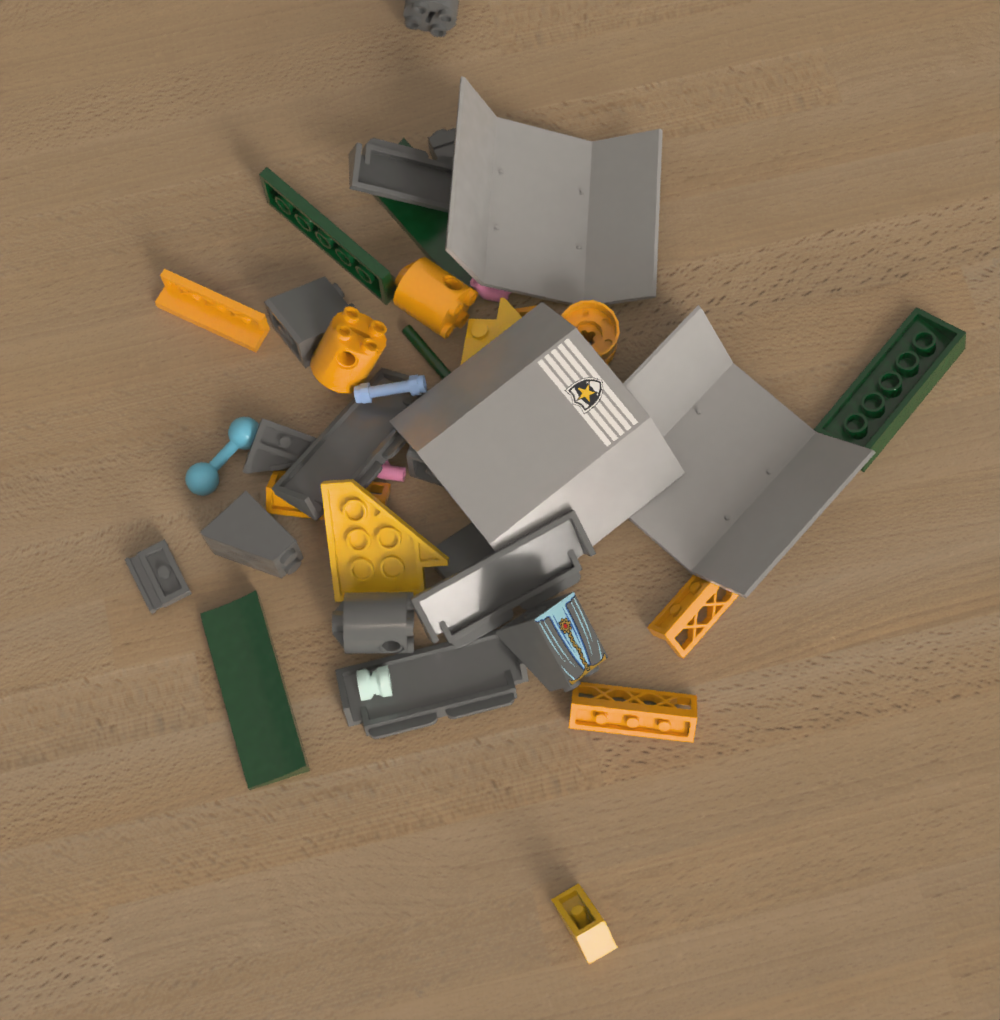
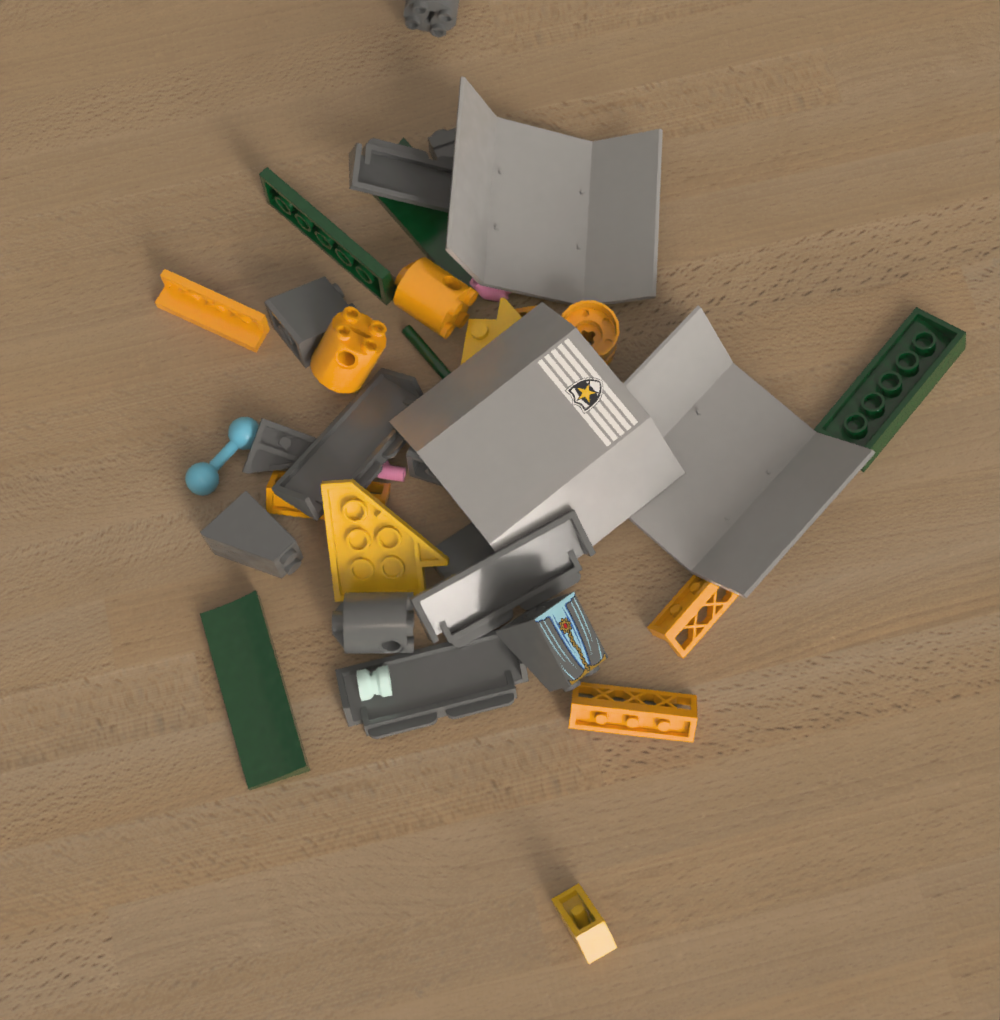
dark grey plate [125,539,192,614] -> none
light blue bar [354,374,427,404] -> none

